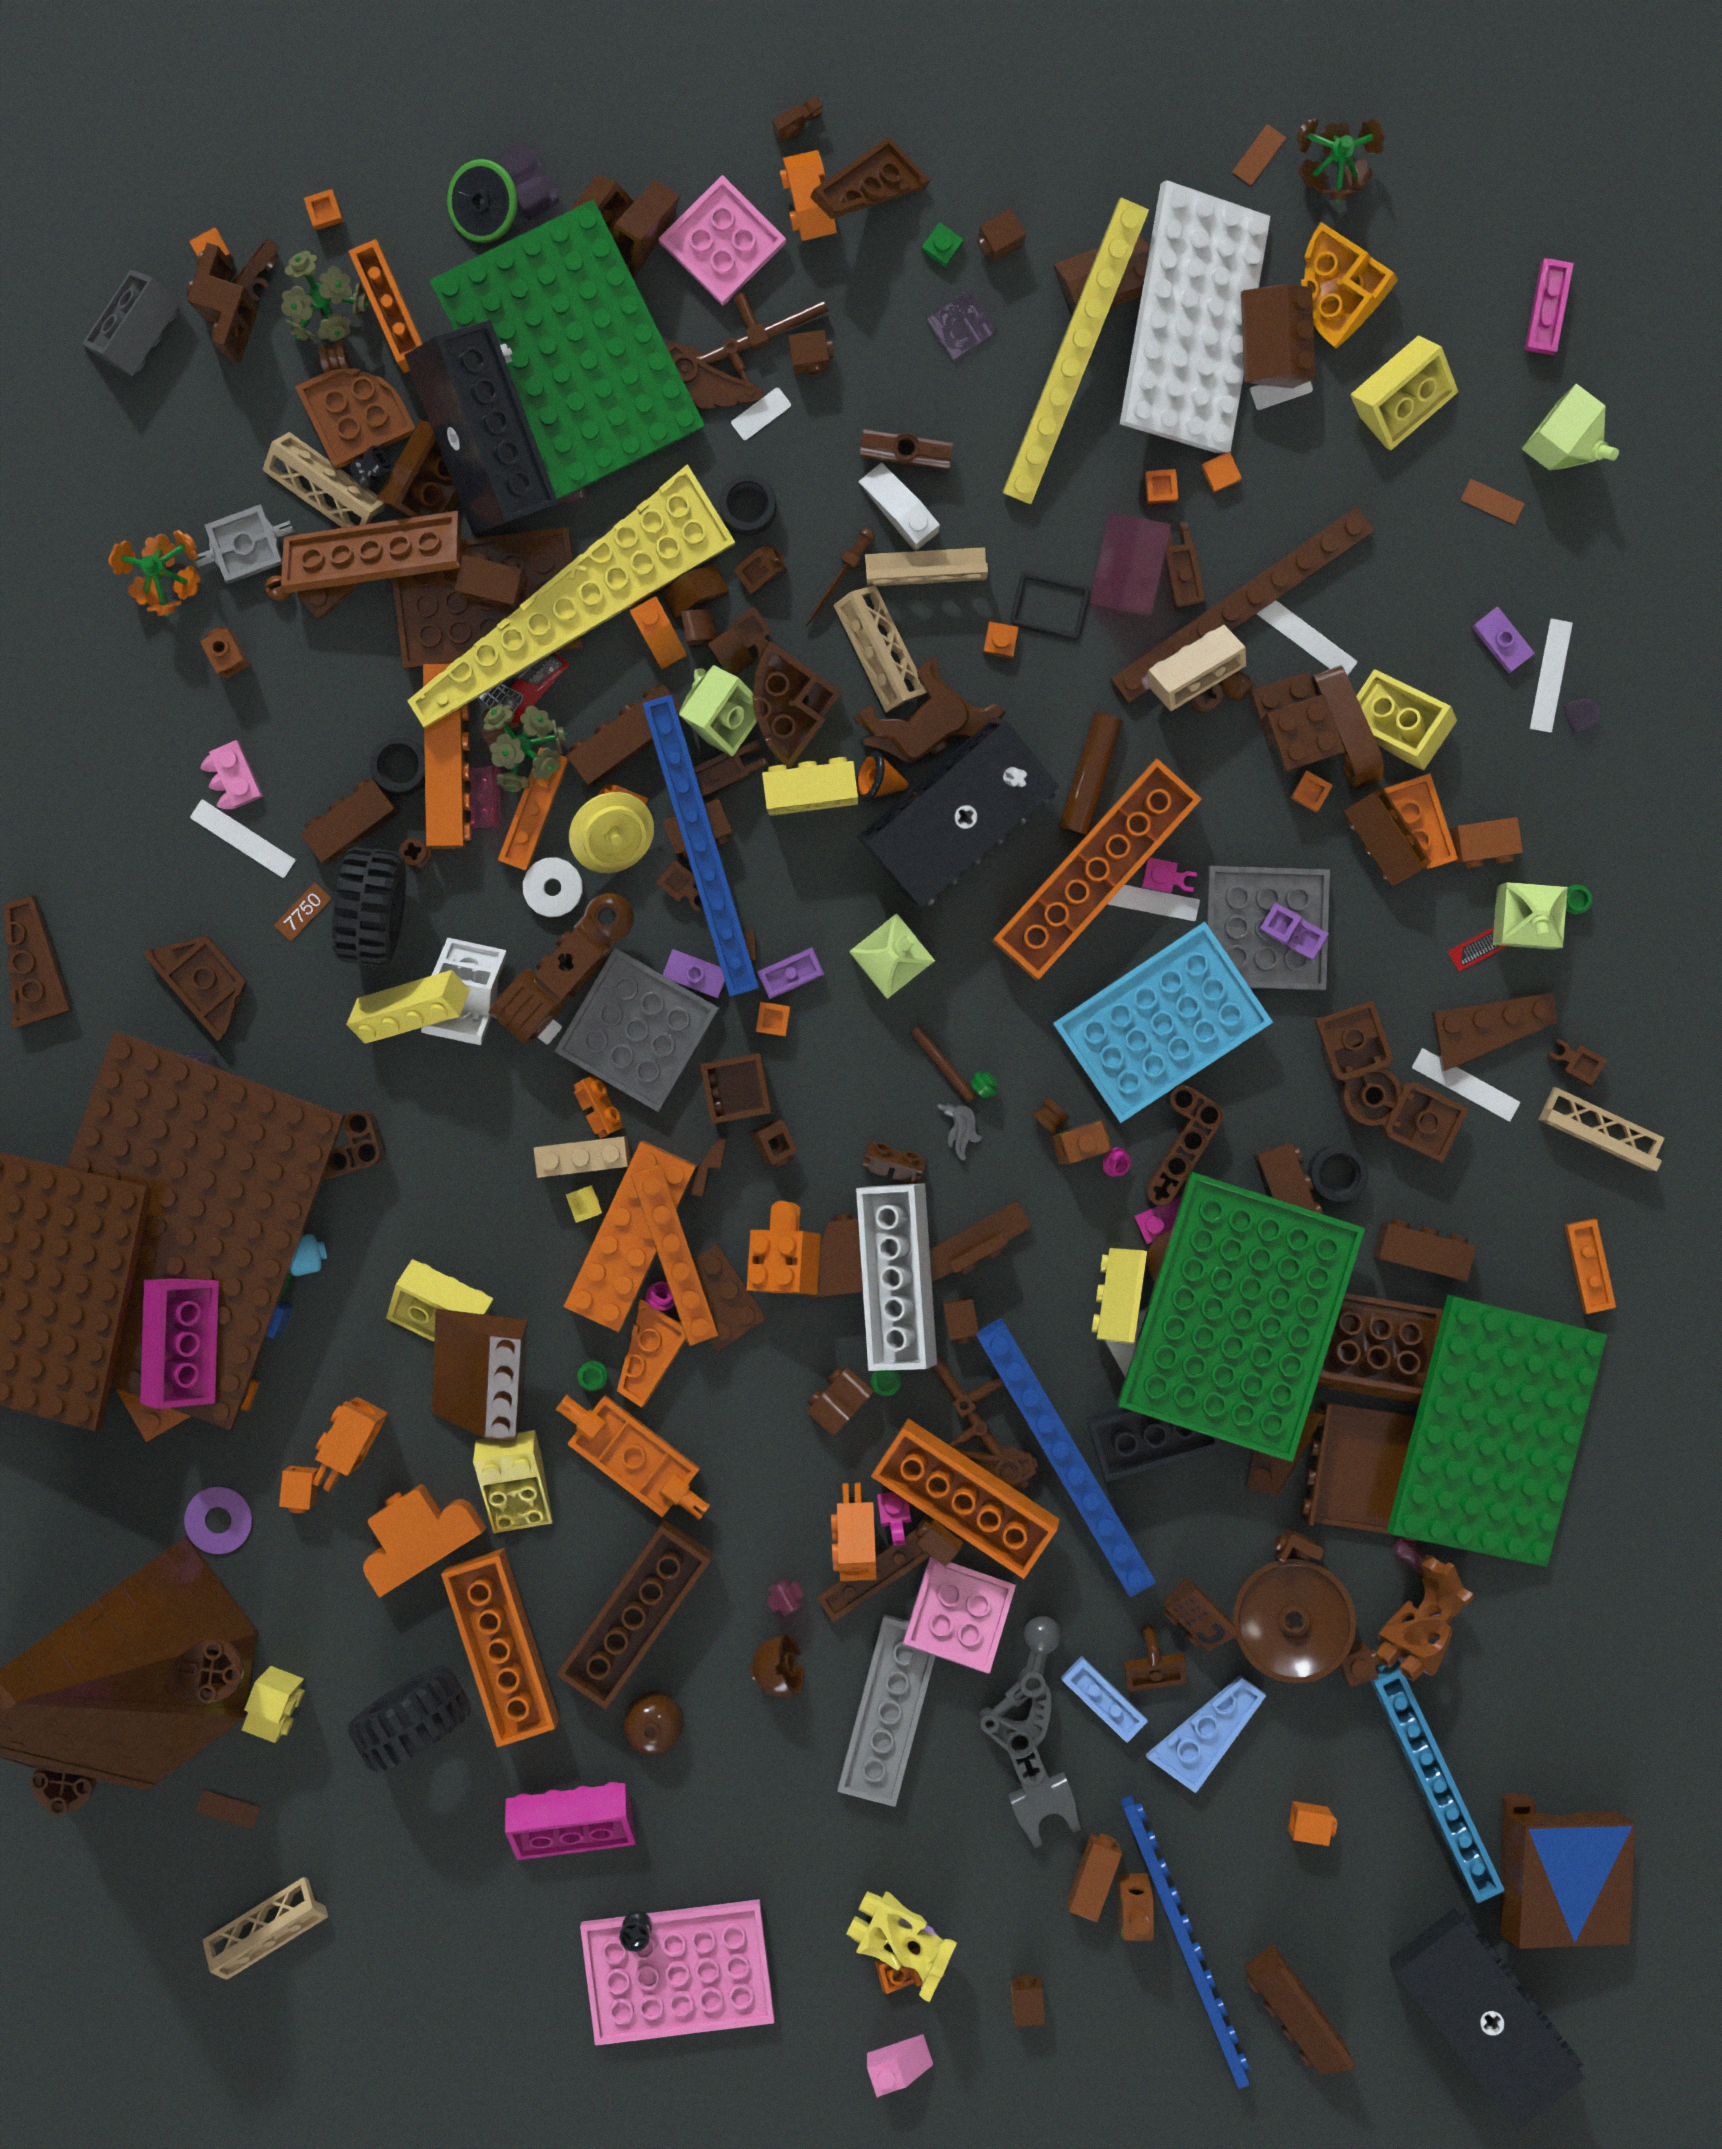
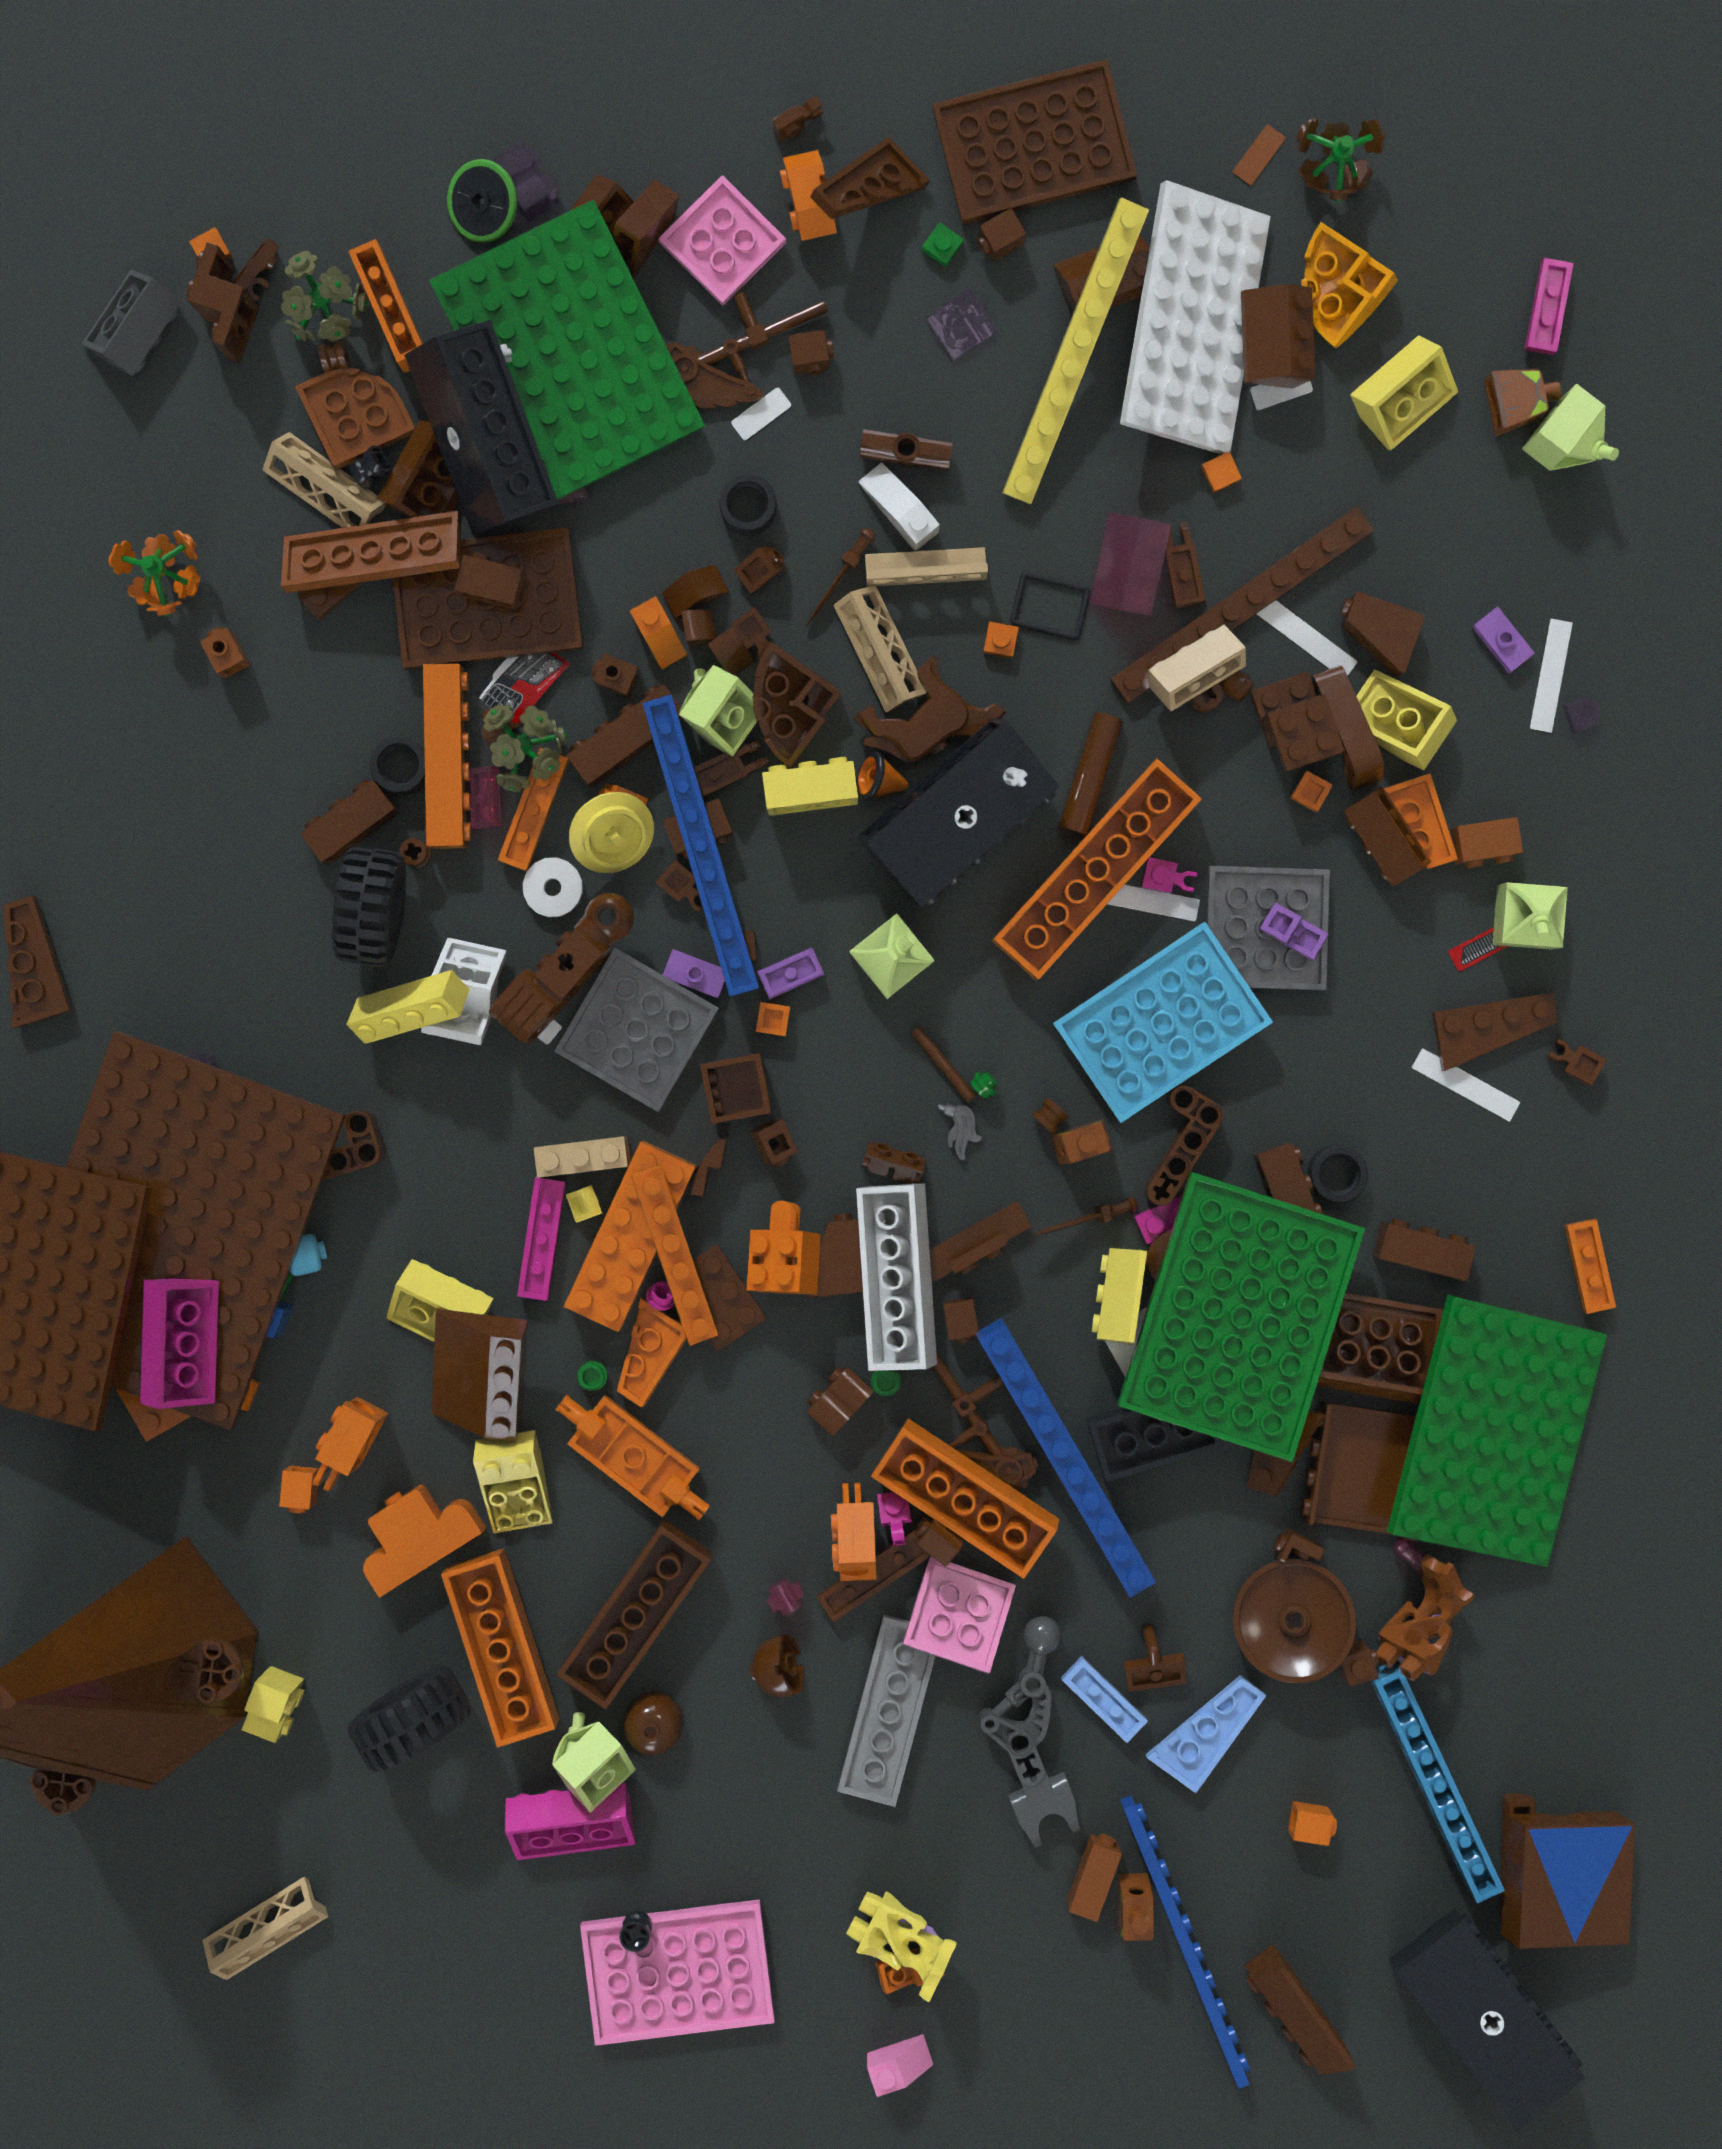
reddish brown wing [142,935,248,1042] -> none
medium lavender gear [184,1486,252,1554] -> none
white sticker [190,799,295,878] -> none
light grey plate [195,504,295,584] -> none
reddish brown sticker [196,1790,260,1830] -> none
bright pink plate [200,740,263,809] -> none
dark orange hinge [265,575,291,601] -> none
dark orange sticker [274,882,332,941] -> none
orange plate [304,189,344,231] -> none
light yellow wing [407,464,735,729] -> none
orange hinge [573,1075,624,1139] -> none
reddish brown brick [1011,1974,1045,2027] -> none
dark pink plate [1103,1147,1131,1177] -> none
orange plate [1144,469,1178,504] -> none
reddish brown slope [1162,1576,1239,1651] -> none
reddish brown plate [1314,1000,1469,1163] -> none
dark orange sticker [1461,478,1525,525] -> none
tan fence [1538,1087,1665,1171] -> none
green plate [1566,884,1592,915] -> none
none -> dark pink plate [517,1177,566,1301]
none -> yellowish green piece [552,1712,636,1813]
none -> reddish brown brick [591,653,641,699]
none -> reddish brown plate [932,59,1137,225]
none -> reddish brown sword [1031,1197,1138,1236]
none -> reddish brown slope [1340,591,1425,677]
none -> dark orange torso [1484,369,1562,436]

